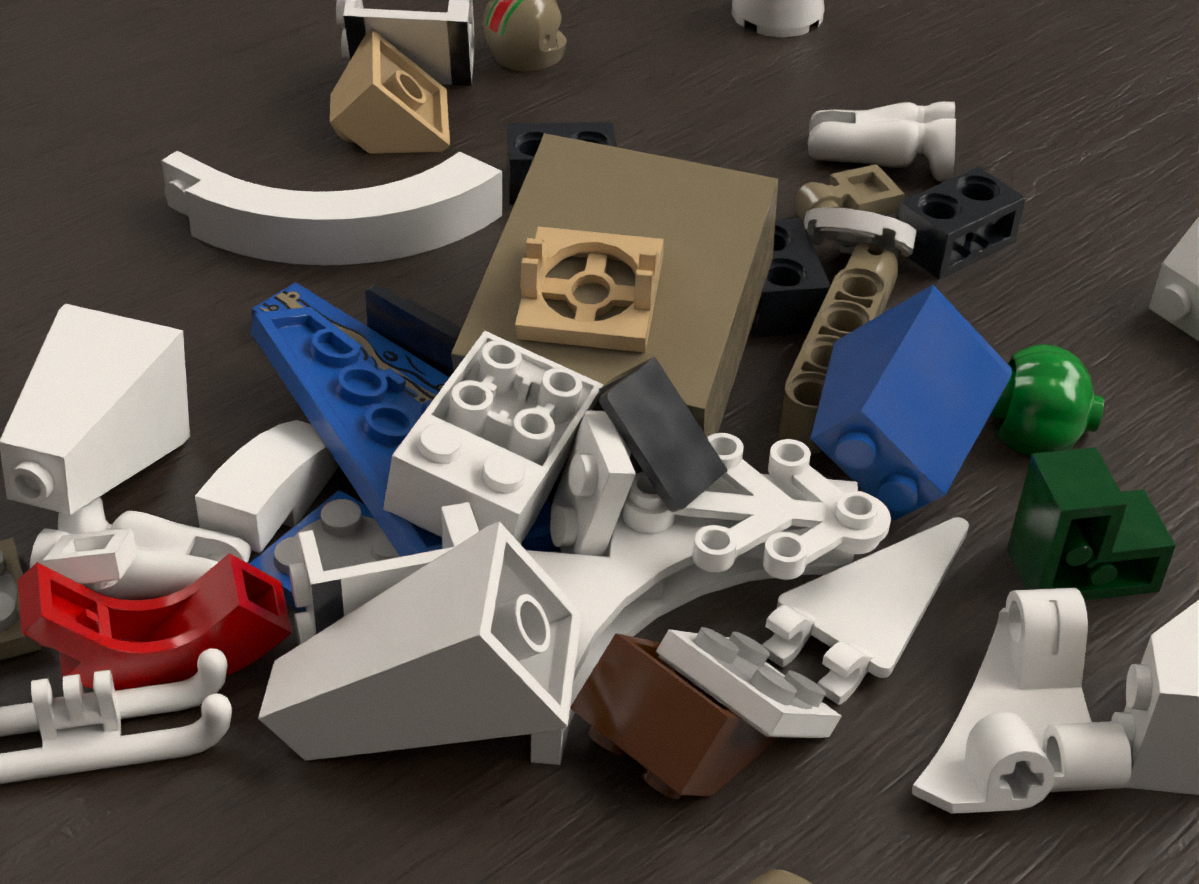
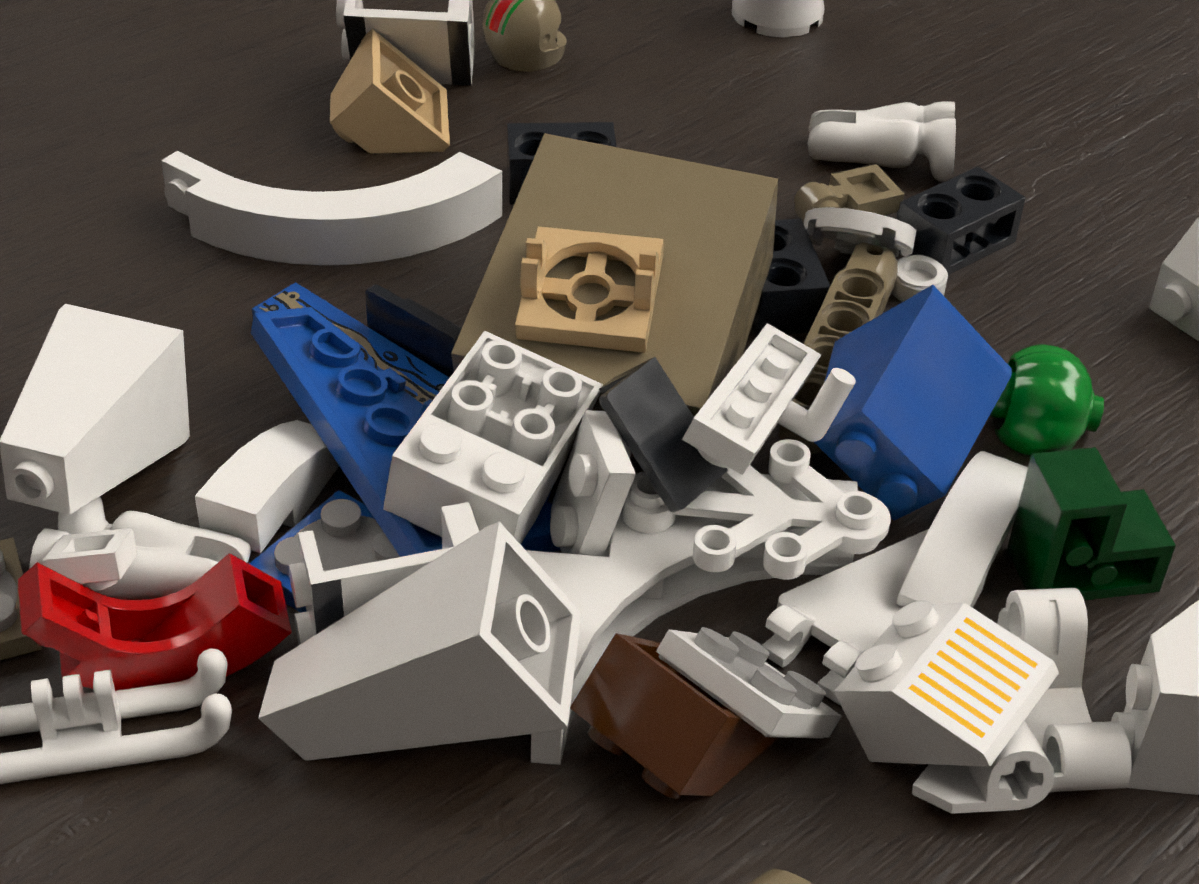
none -> white plate [682,323,856,475]
none -> white slope [834,600,1059,767]
none -> white tile [891,255,948,302]
none -> white slope [896,451,1028,608]

